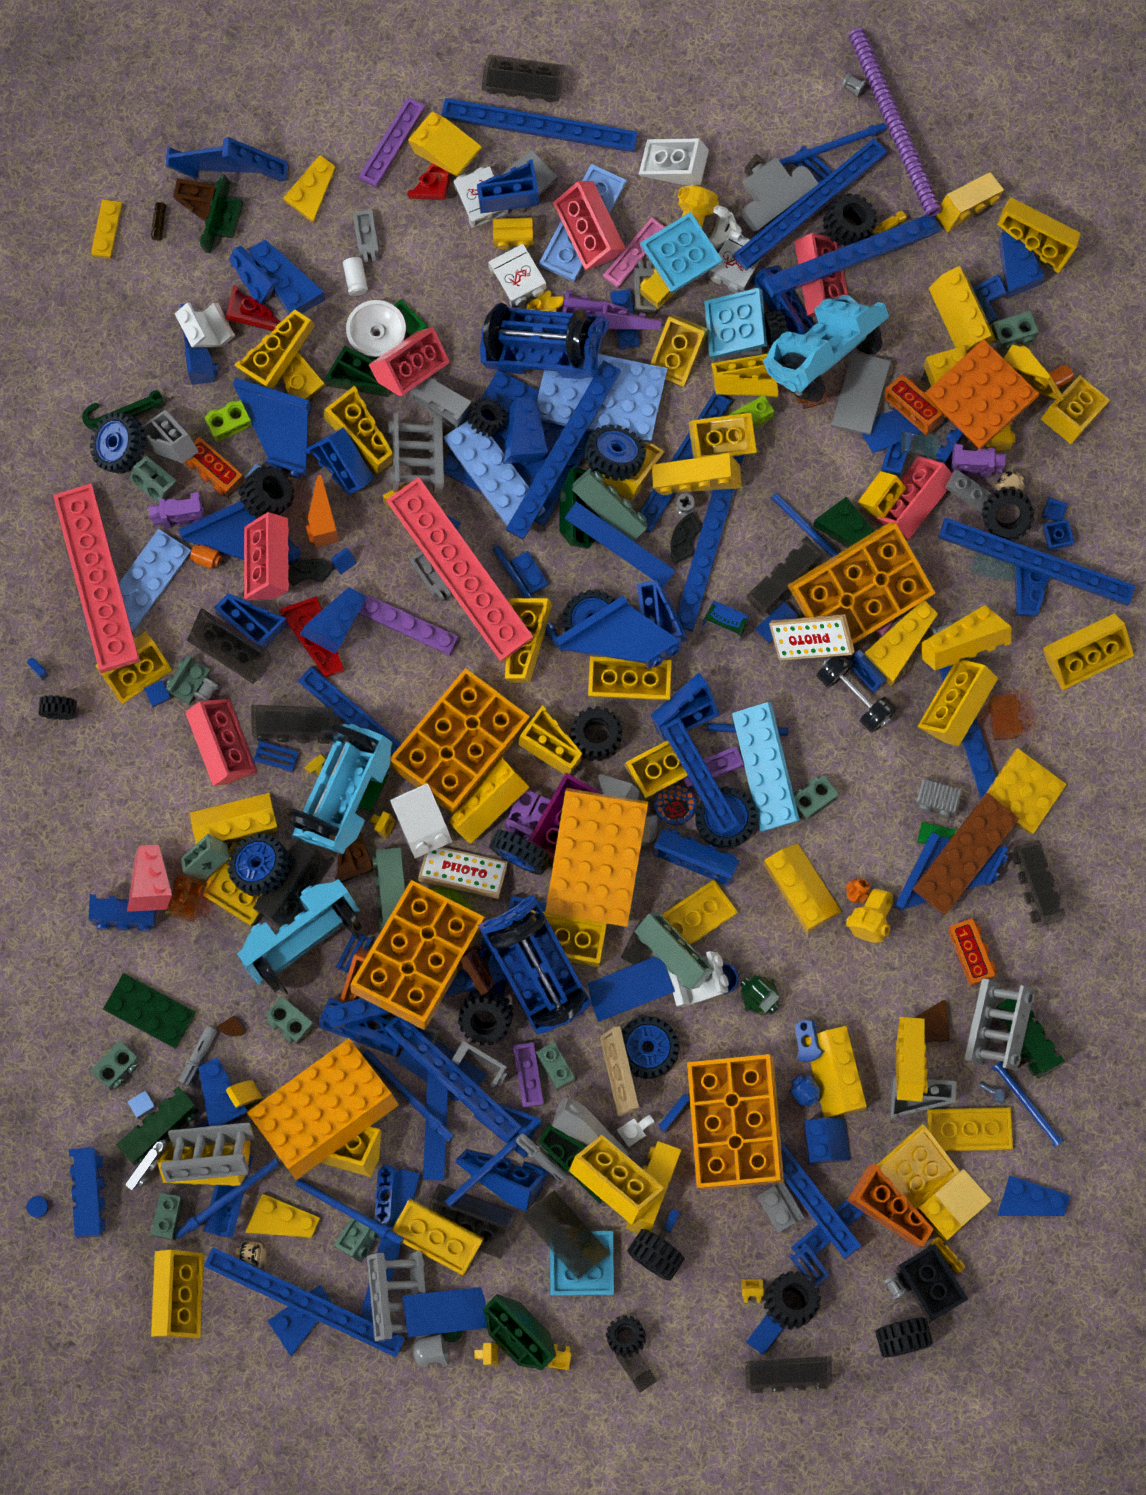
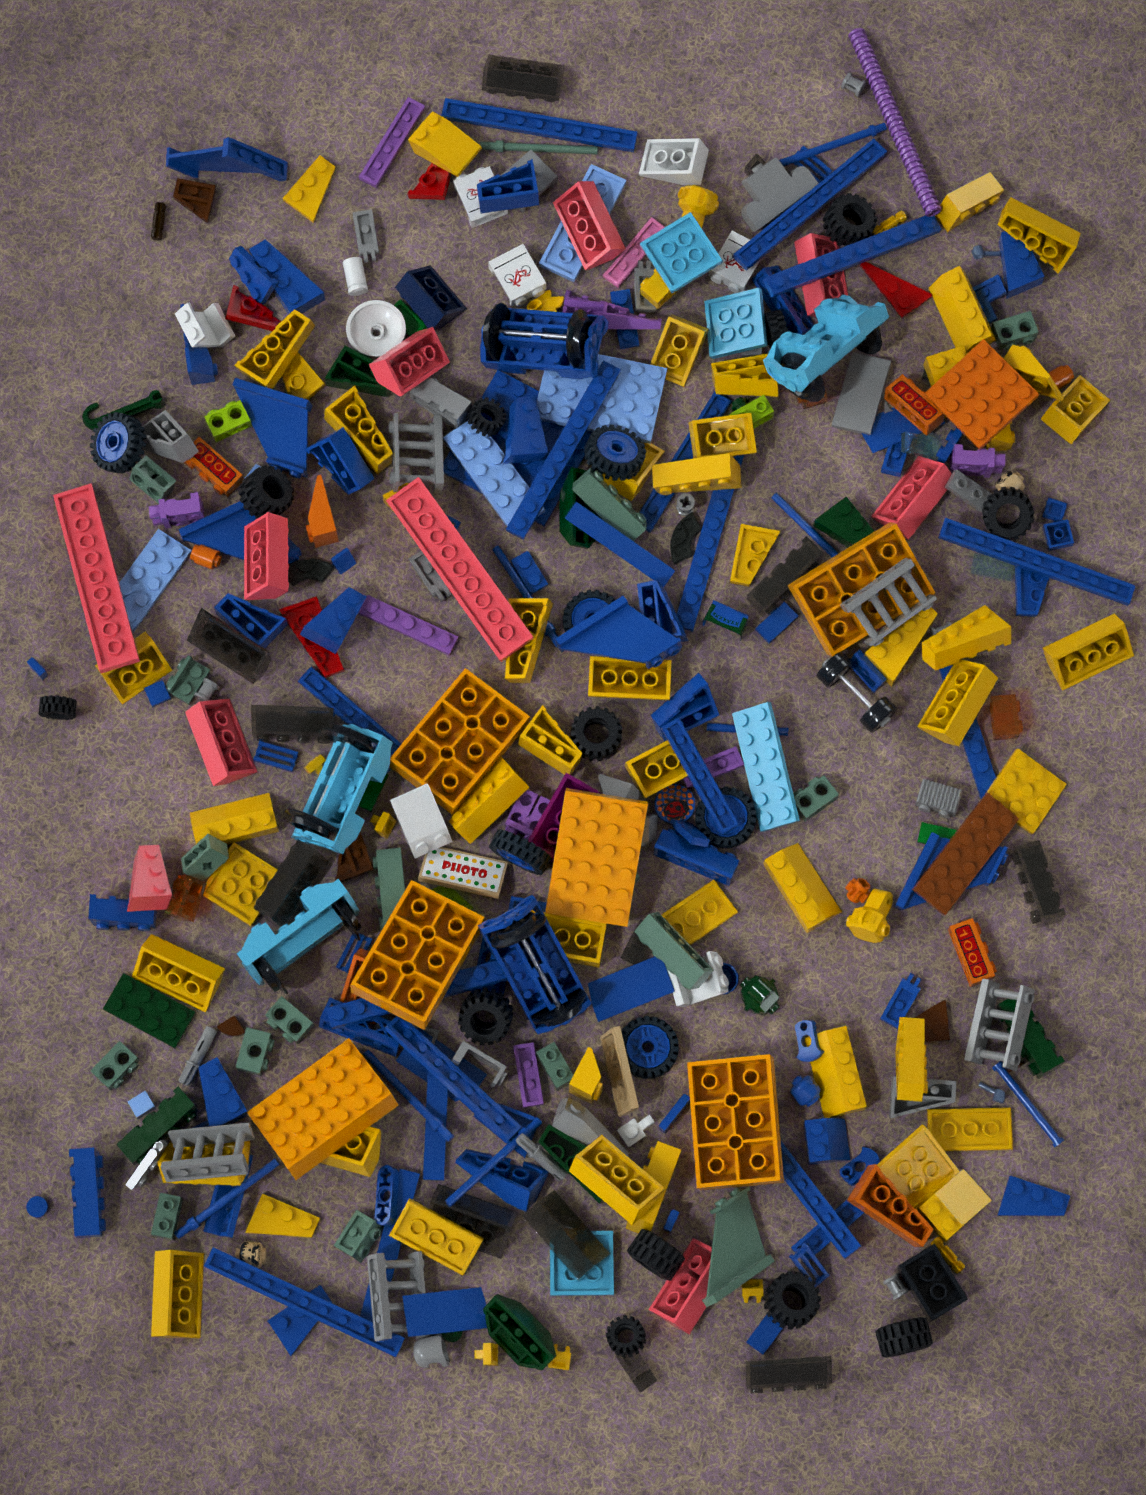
yellow plate [91,199,122,259] -> none
dark green bracket [200,174,244,253] -> none
yellow slope [226,1080,263,1108] -> none
wheel [227,834,291,897] -> none
blue bar [296,1178,404,1245] -> none
reddish brown wing [460,943,495,995] -> none
yellow brick [493,218,533,250] -> none
white helmet [709,205,742,249] -> none
light grey plate [757,1183,804,1233] -> none
tile [769,614,855,660] -> none
yellow brick [858,471,906,519] -> none
none -> yellow slope [132,934,225,1012]
none -> sand green brick [235,1027,275,1076]
none -> dark blue slope [395,265,467,330]
none -> sand green bar [480,140,598,154]
none -> yellow slope [569,1047,603,1104]
none -> coral slope [649,1238,712,1335]
none -> blue tile [672,820,710,847]
none -> sand green piece [702,1186,775,1307]
none -> yellow wing [730,524,780,587]
none -> dark green plate [731,397,749,412]
none -> light grey fence [840,558,937,646]
none -> blue piece [840,1147,880,1186]
none -> red wing [860,262,932,318]
none -> blue hinge [880,973,921,1030]
none -> sand blue hand [971,245,1000,259]

